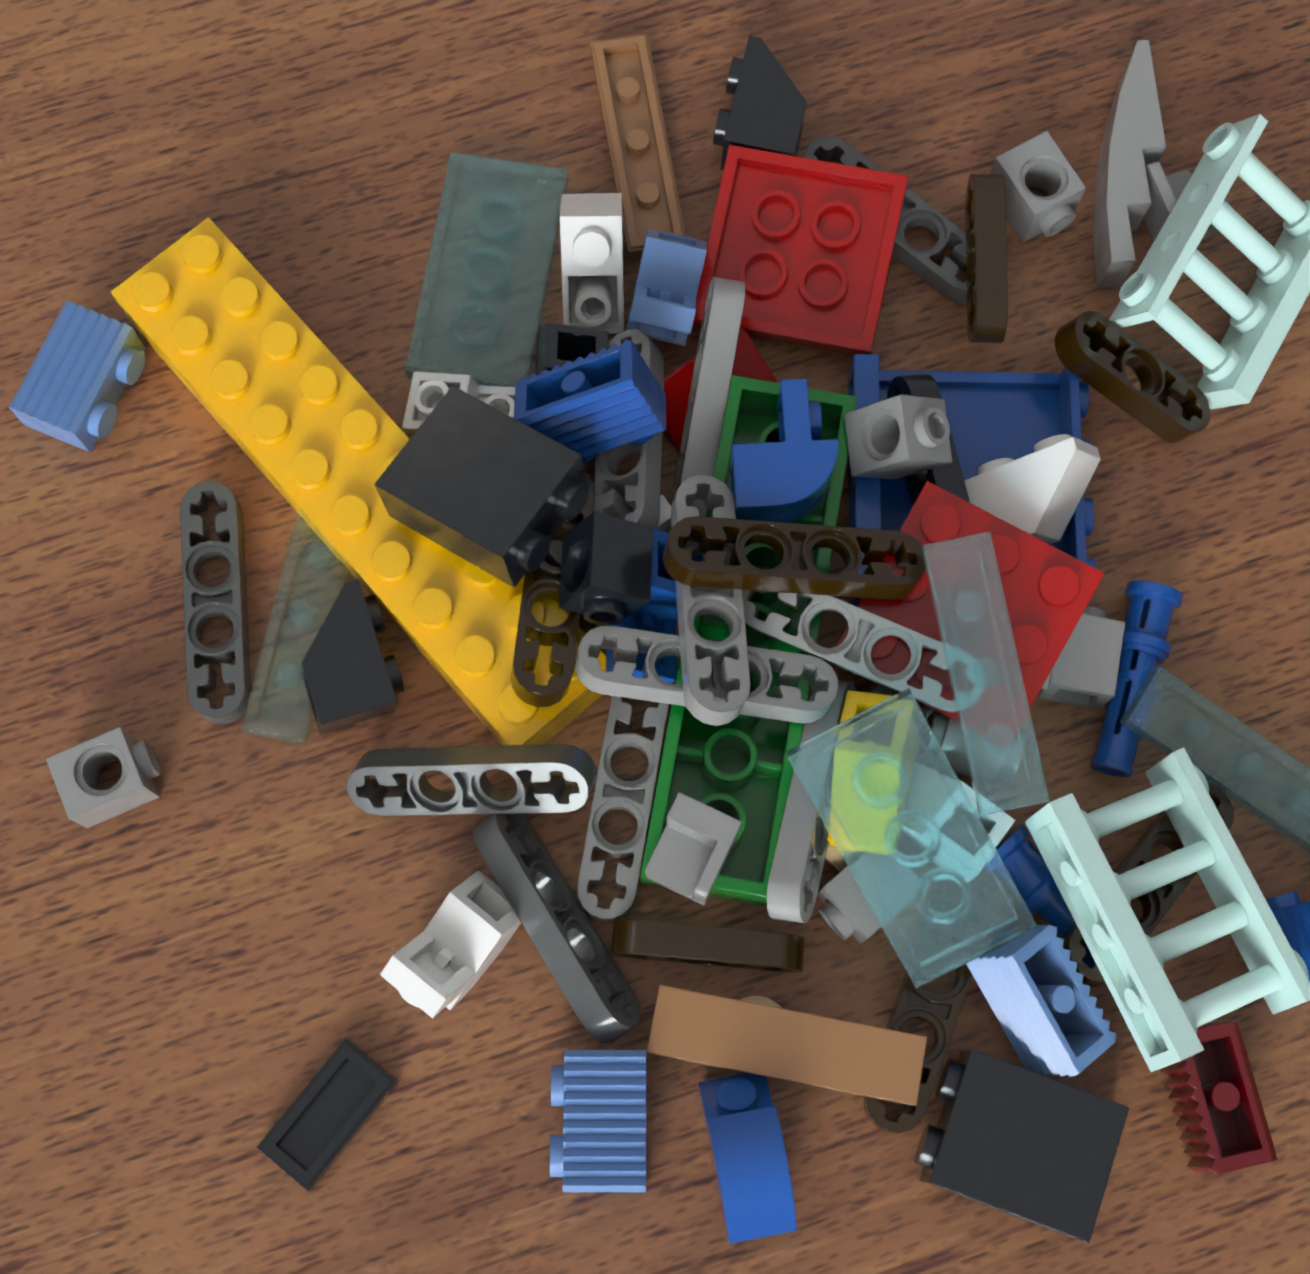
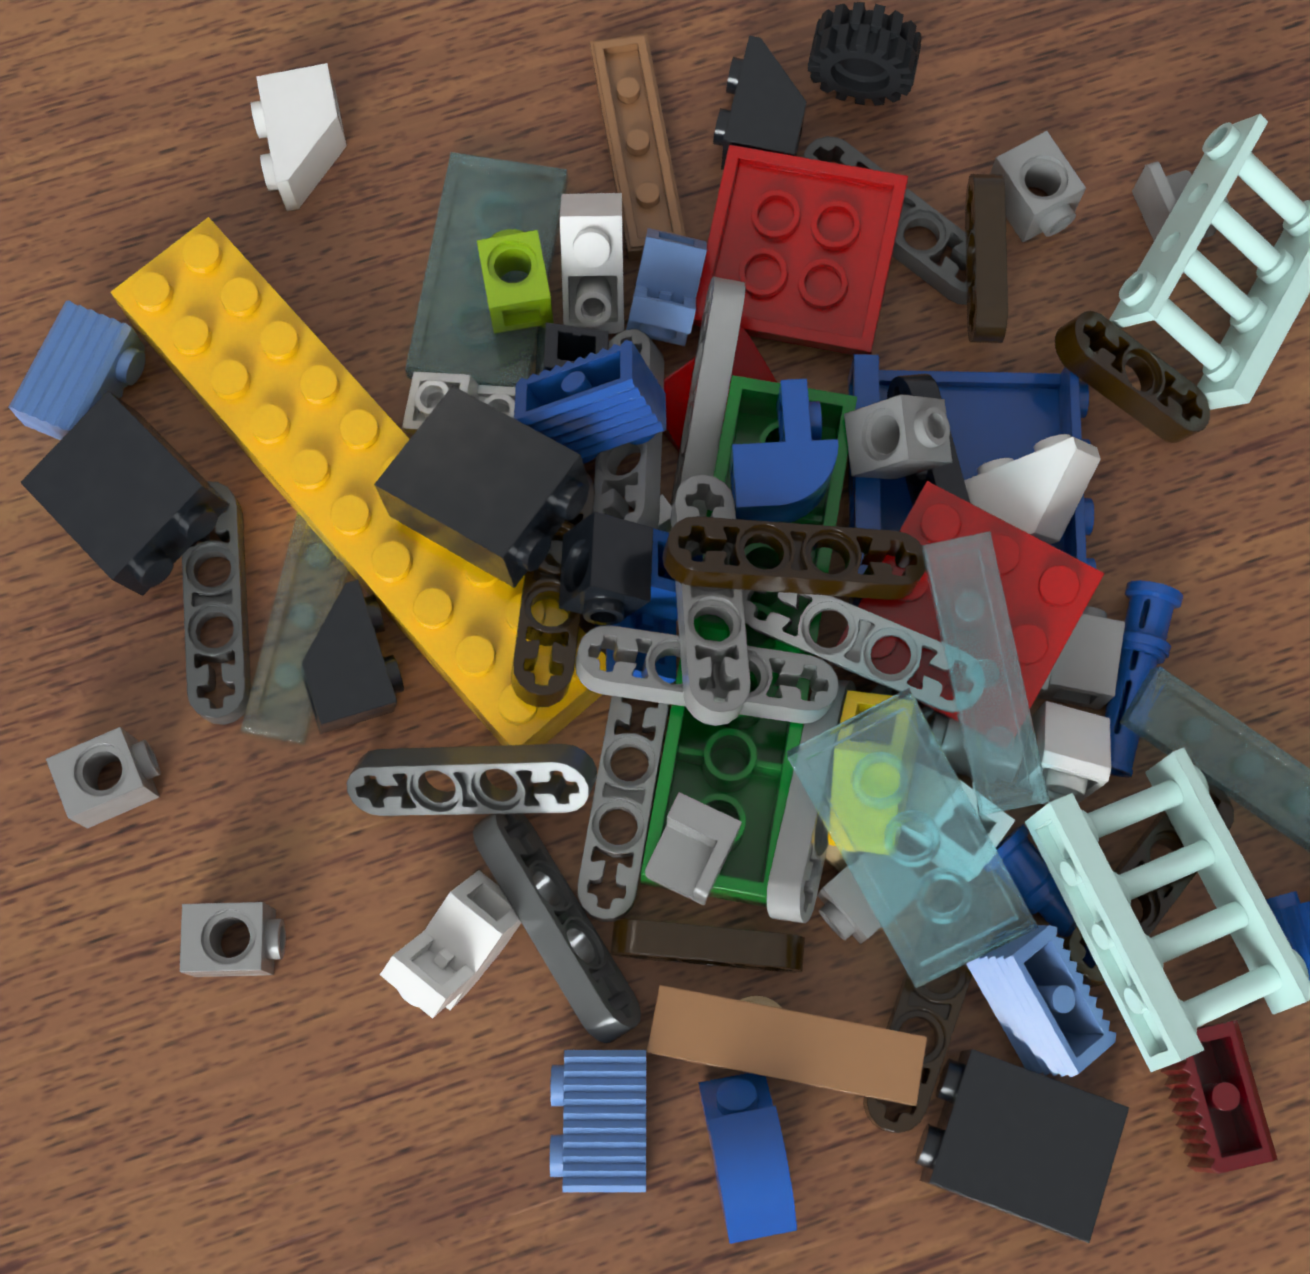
black tile [257,1039,399,1191] -> none
light grey slope [1093,40,1166,289] -> none
none -> black brick [20,391,230,596]
none -> light grey brick [180,902,286,977]
none -> white slope [251,63,347,211]
none -> lime brick [477,229,554,334]
none -> black tyre [808,2,922,106]
none -> white slope [1016,701,1111,805]

